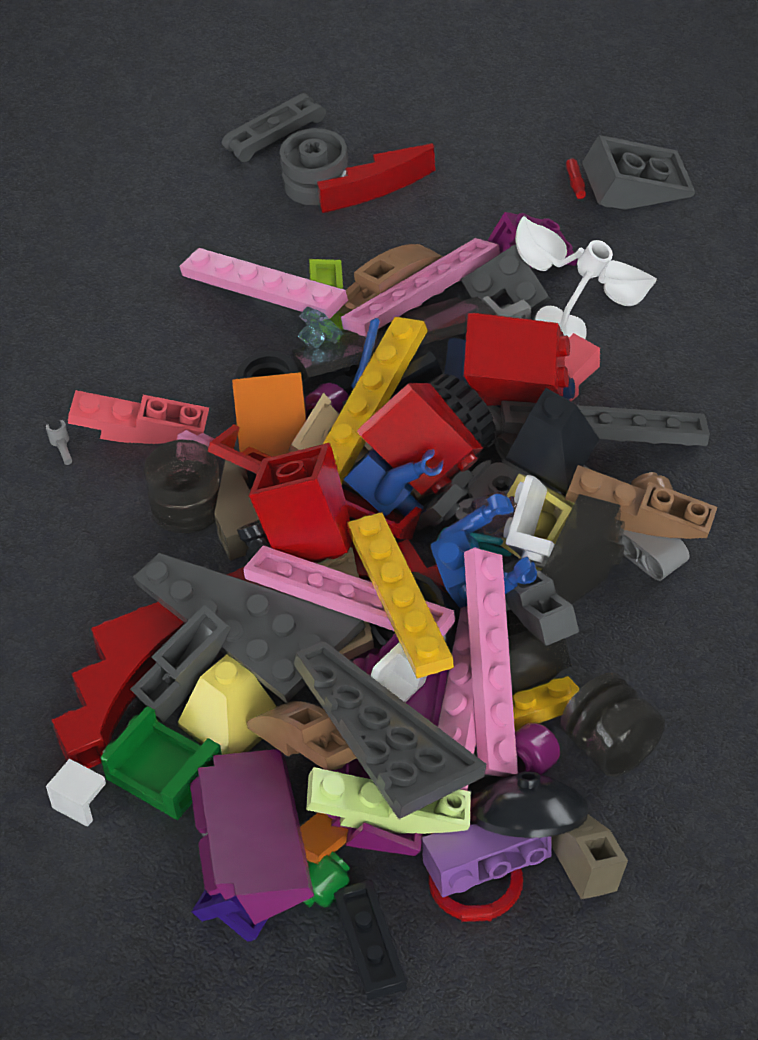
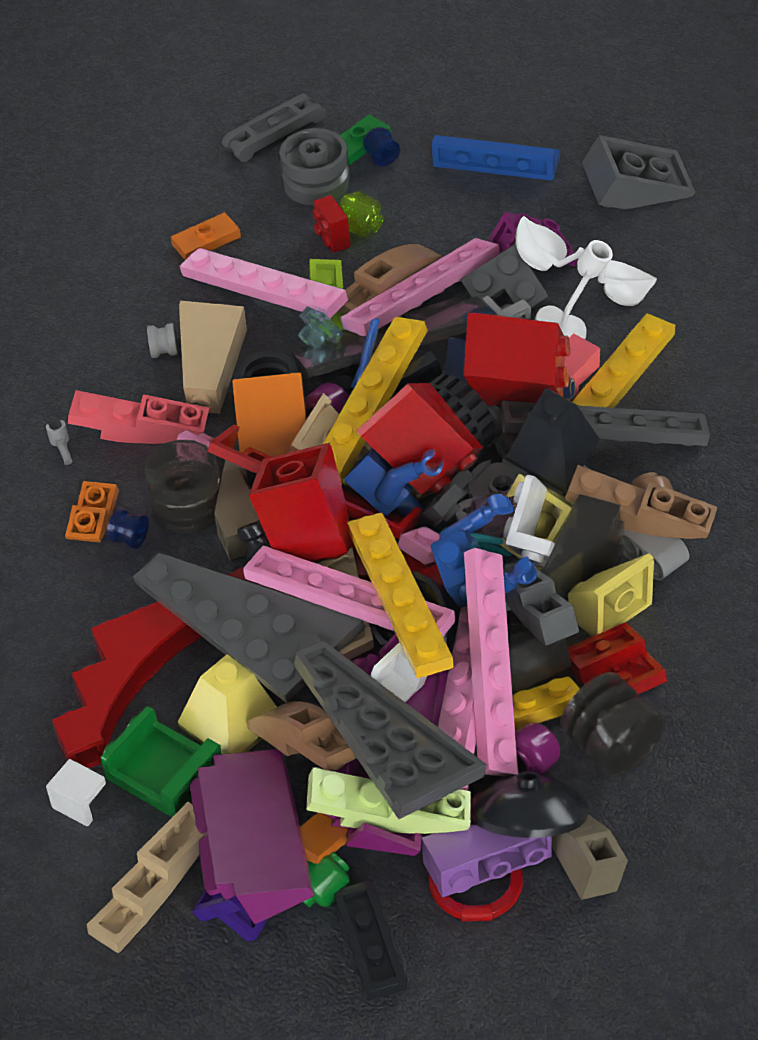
dark grey slope [130,604,231,723] -> none
red slope [317,143,436,213] -> none
red piece [565,159,586,199] -> none
none -> orange slope [65,481,119,543]
none -> tan slope [87,802,207,954]
none -> clear blue wheel [107,508,149,549]
none -> light grey wheel [147,323,178,358]
none -> orange plate [170,212,241,260]
none -> tan slope [179,301,247,414]
none -> red piece [312,195,351,253]
none -> clear neon green head [339,190,385,237]
none -> green plate [340,114,391,165]
none -> clear blue wheel [363,127,400,166]
none -> bright pink bracket [398,526,440,568]
none -> blue fence [432,135,560,181]
none -> red slope [562,622,667,711]
none -> light yellow slope [568,553,654,637]
none -> yellow plate [572,313,675,408]

